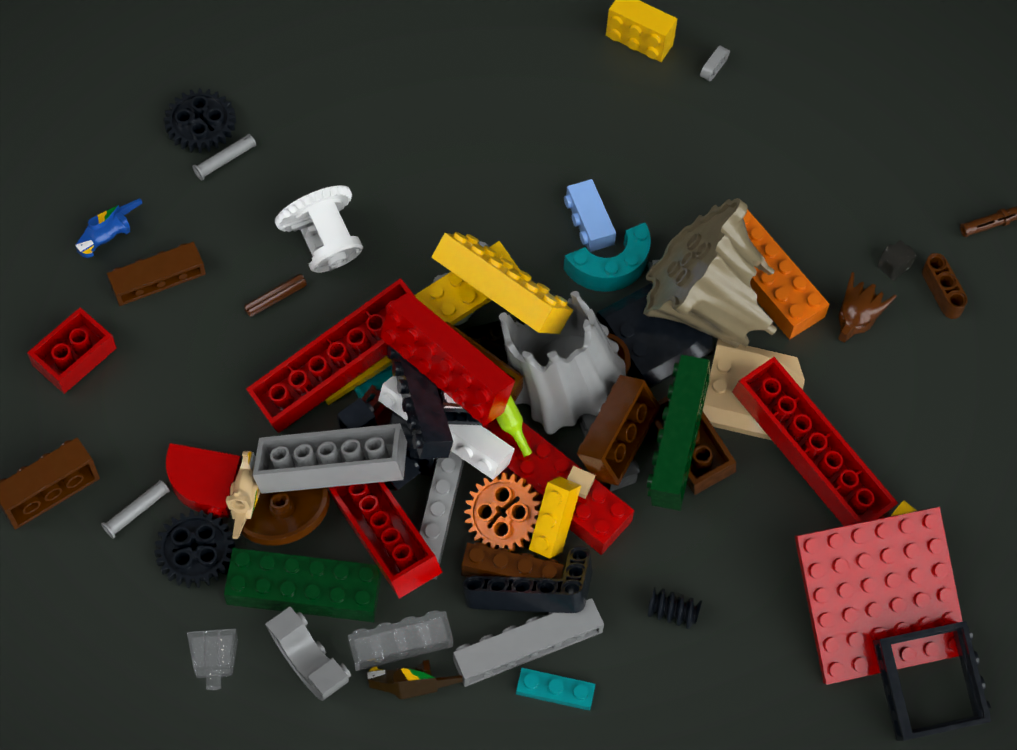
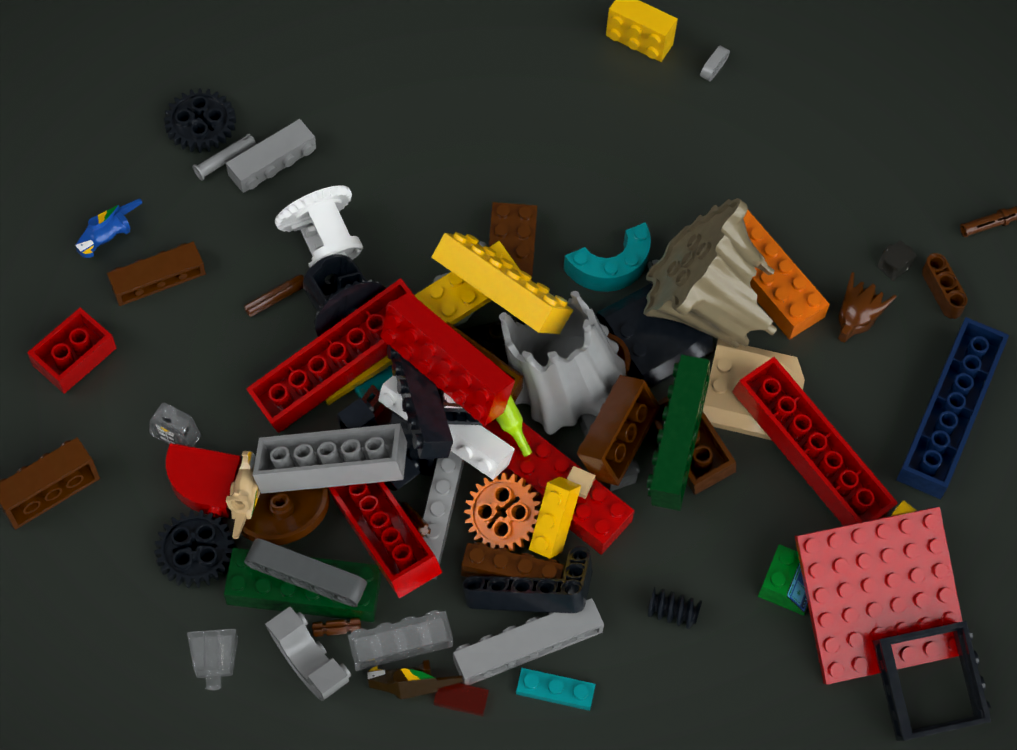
light grey pin [101,480,170,539] -> none
light blue brick [564,179,616,252] -> none
none -> clear torso [149,403,201,447]
none -> light grey brick [226,119,316,193]
none -> dark grey beam [244,538,367,607]
none -> black piece [303,254,386,337]
none -> reddish brown axle [312,618,361,637]
none -> reddish brown axle [400,502,431,537]
none -> clear red tile [434,683,489,716]
none -> reddish brown brick [489,202,537,281]
none -> green slope [758,544,808,616]
none -> dark blue brick [896,317,1009,500]

